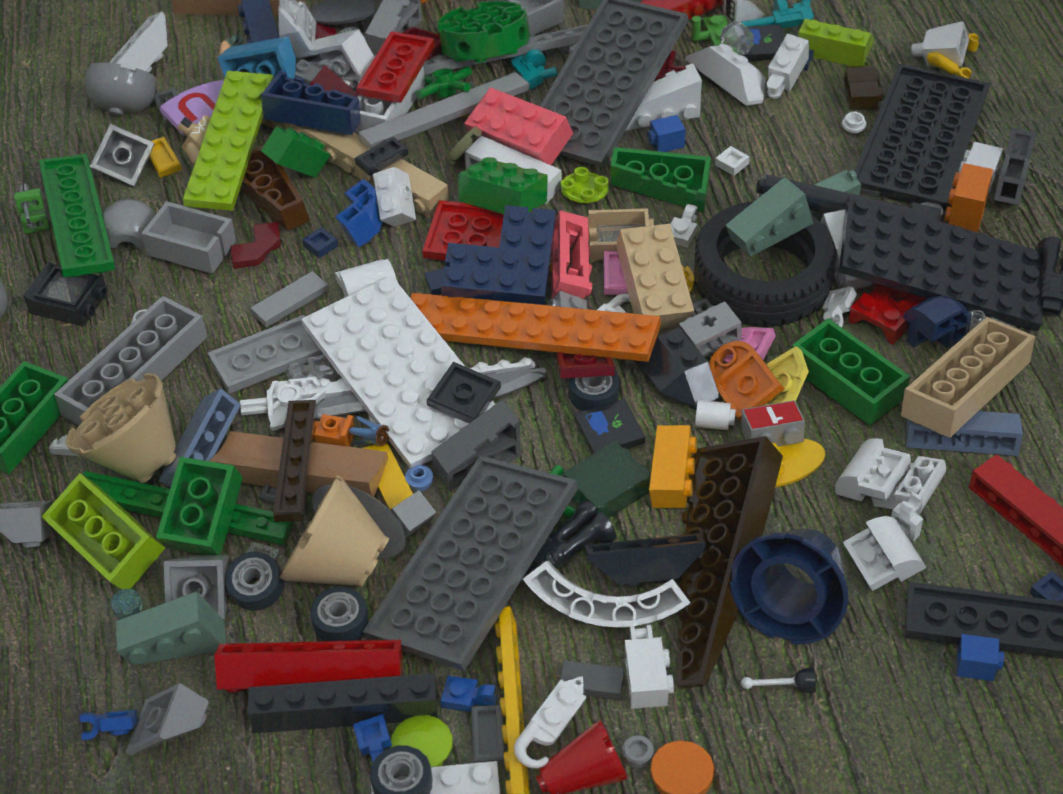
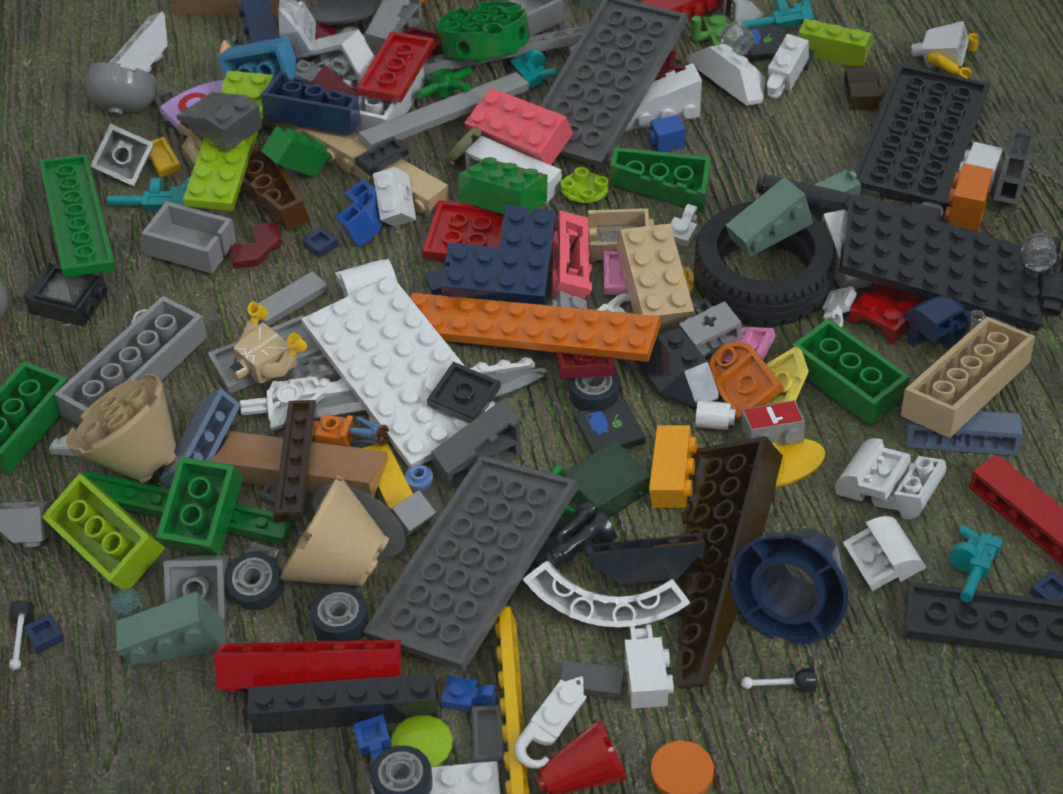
bright green piece [15,184,50,234] -> none
blue plate [80,710,138,740] -> none
light grey cylinder [102,199,156,249] -> none
light grey slope [125,683,209,755] -> none
light grey tile [622,735,654,769] -> none
white plate [715,146,750,176] -> none
white plate [842,112,866,134] -> none
white plate [891,492,923,542] -> none
blue brick [956,634,1004,681] -> none
none -> hinge [9,600,35,670]
none -> dark blue tile [23,614,65,654]
none -> teal piece [107,177,190,211]
none -> dark grey slope [176,92,262,152]
none -> tan torso [228,301,307,383]
none -> teal piece [949,525,1003,602]
none -> clear head [1021,233,1057,272]

